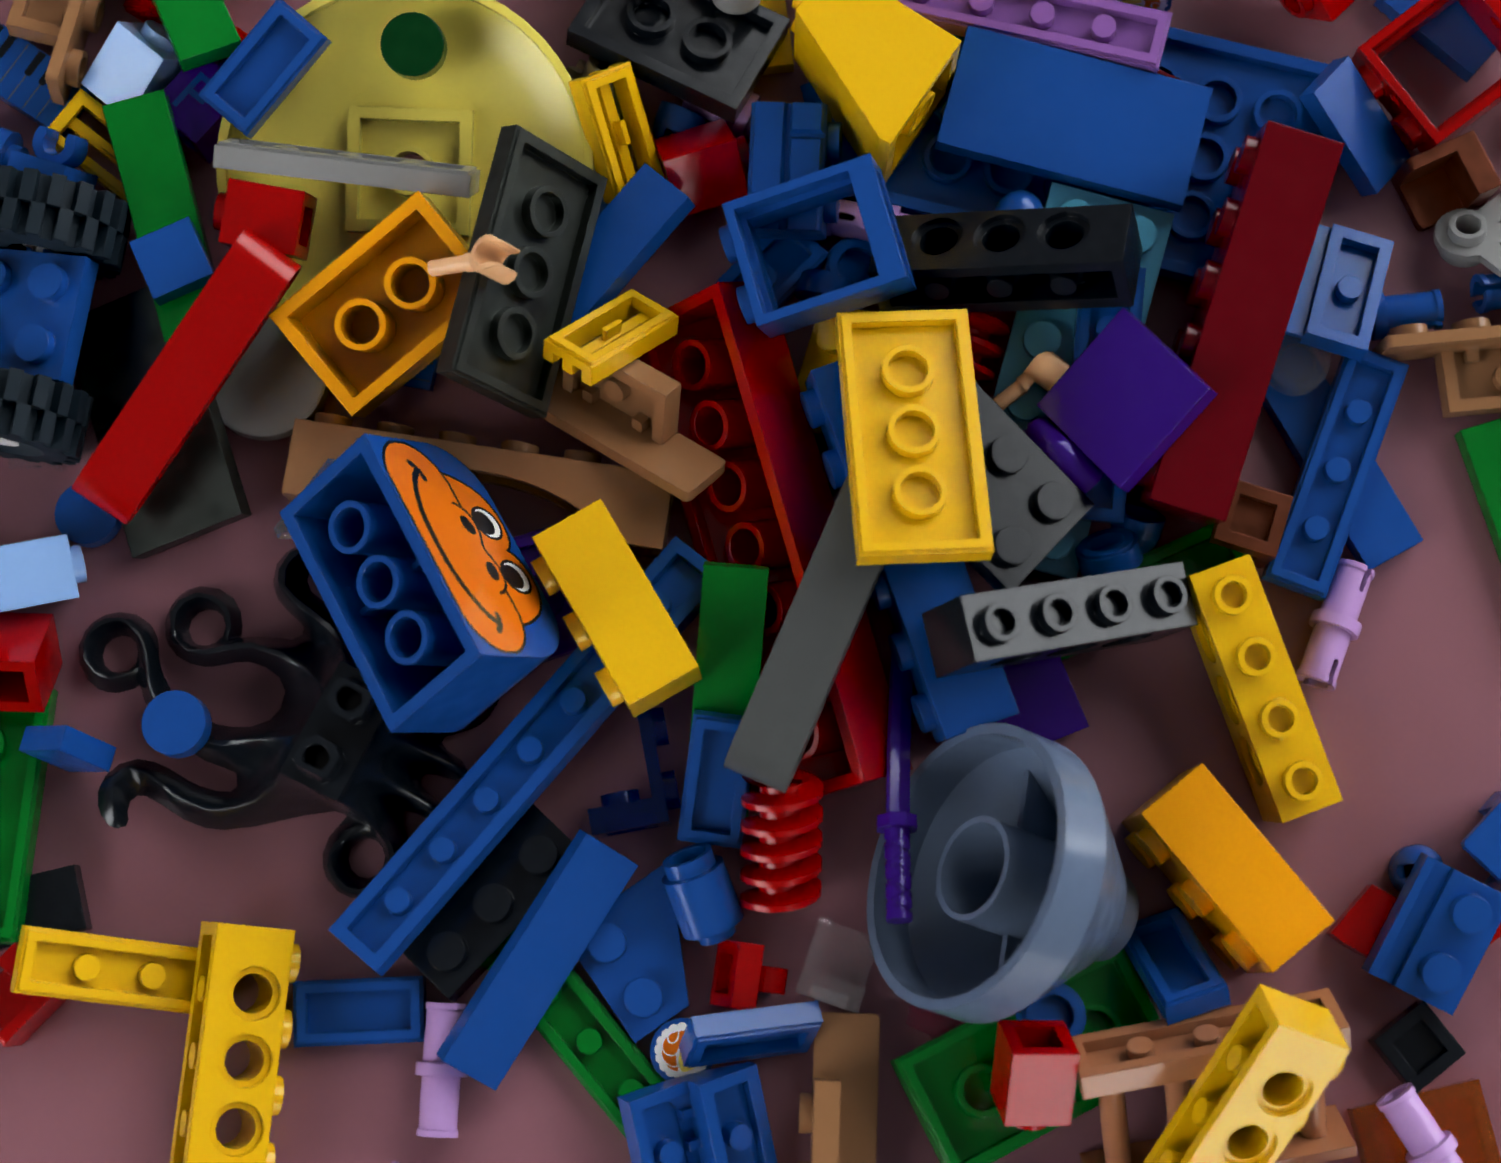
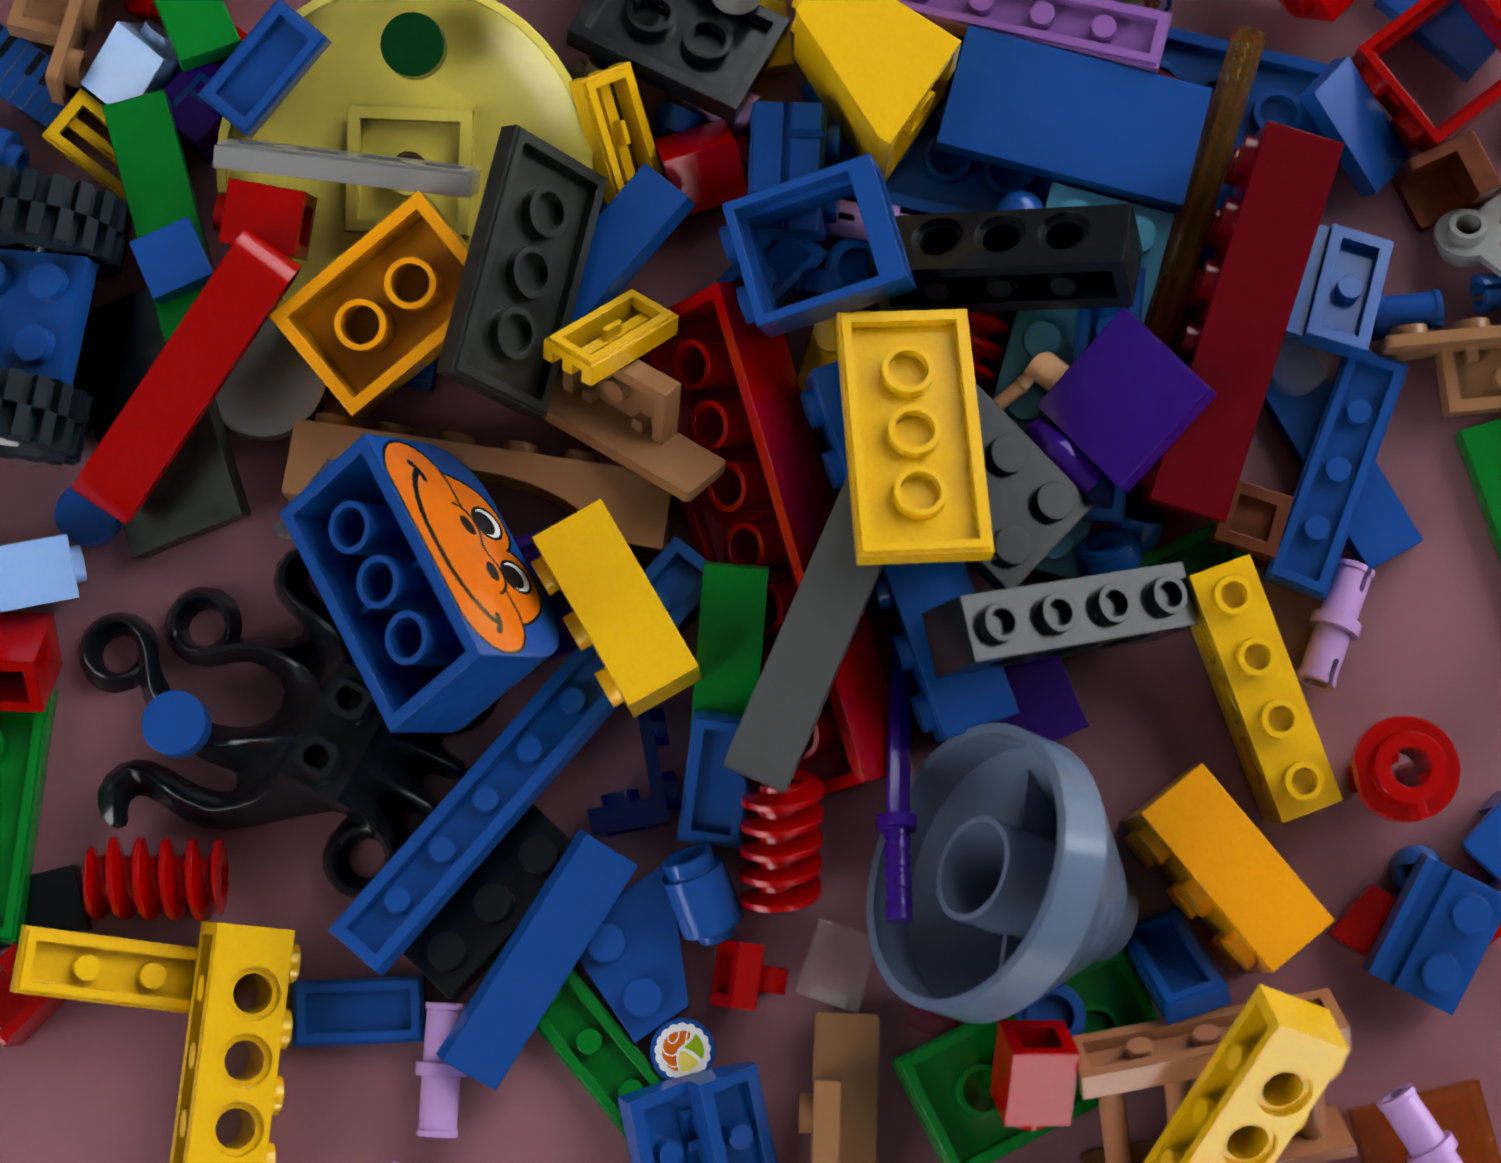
blue tile [7,125,98,189] -> none
blue tile [18,725,117,772] -> none
light nougat hand [427,234,520,285] -> none
blue tile [679,1000,823,1068] -> none
black tile [1368,1000,1466,1093] -> none
none -> red piece [83,837,229,921]
none -> clear orange axle [1144,25,1267,350]
none -> red piece [1347,715,1461,823]

